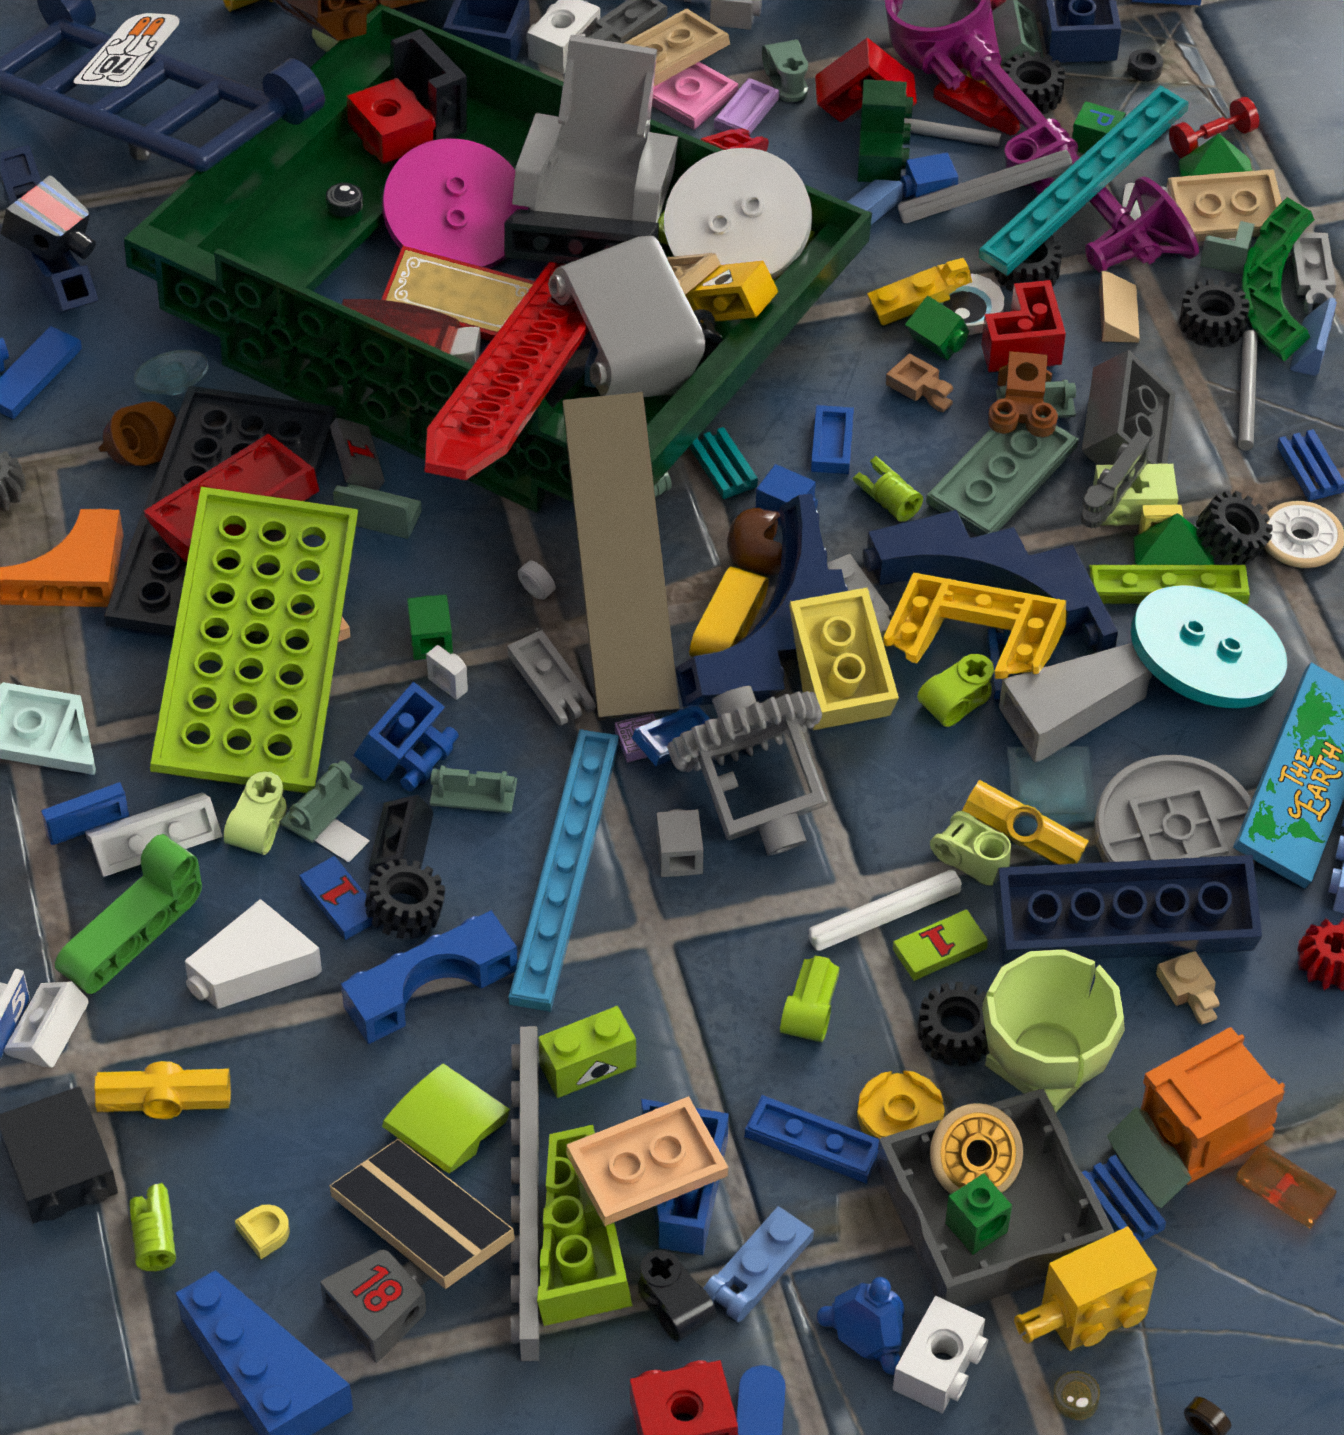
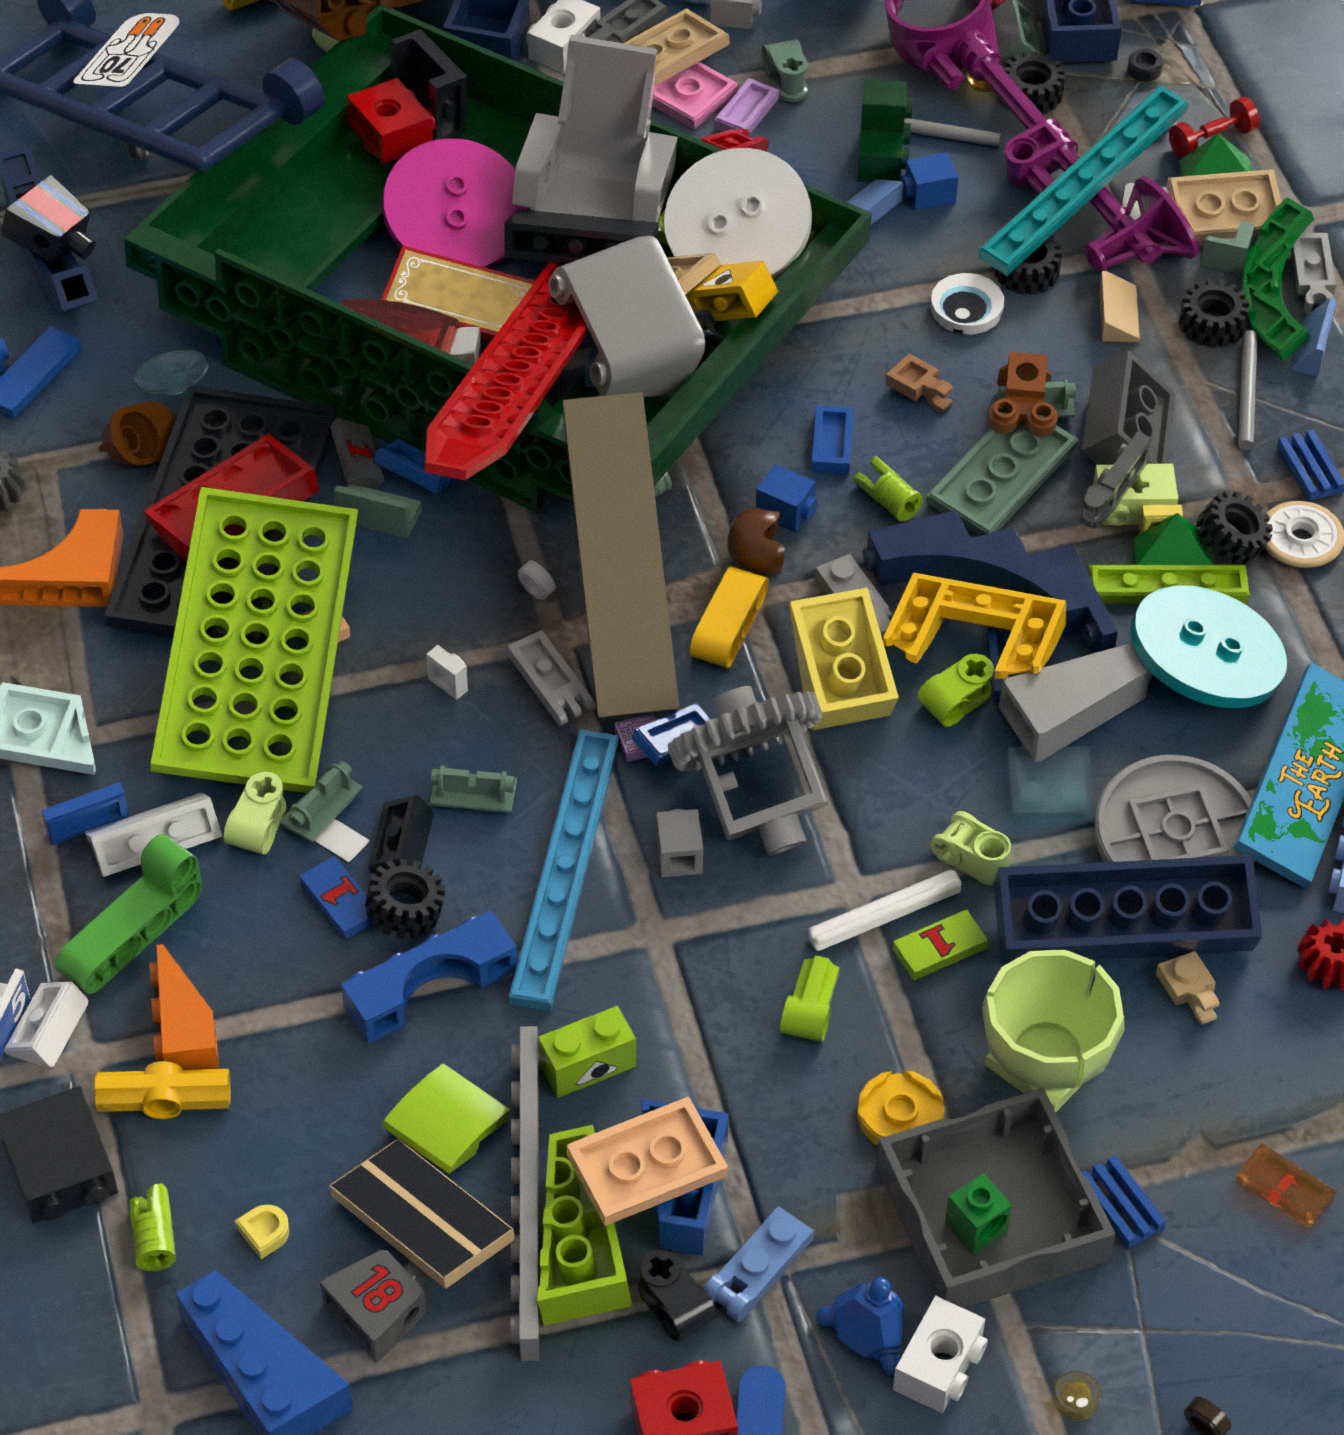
white slope [185,899,322,1009] -> none
black tile [326,183,363,217] -> none
blue brick [353,682,459,791] -> none
green brick [407,594,453,660] -> none
dark blue arch [675,494,848,707] -> none
teal tile [689,427,758,499] -> none
blue tile [744,1095,879,1184] -> none
red brick [815,38,917,122] -> none
yellow hinge [867,258,972,326] -> none
light grey axle [898,150,1073,223] -> none
green brick [905,295,970,361] -> none
black tyre [917,982,989,1066] -> none
wheel [930,1103,1023,1194] -> none
red hinge [933,75,1020,136] -> none
yellow piece [962,780,1089,865] -> none
red brick [981,280,1066,372] -> none
yellow brick [1014,1226,1157,1351] -> none
green brick [1072,101,1126,154] -> none
sand green slope [1106,1106,1192,1208] -> none
orange container [1141,1027,1285,1185] -> none
none -> orange slope [149,944,219,1070]
none -> blue tile [374,439,458,494]

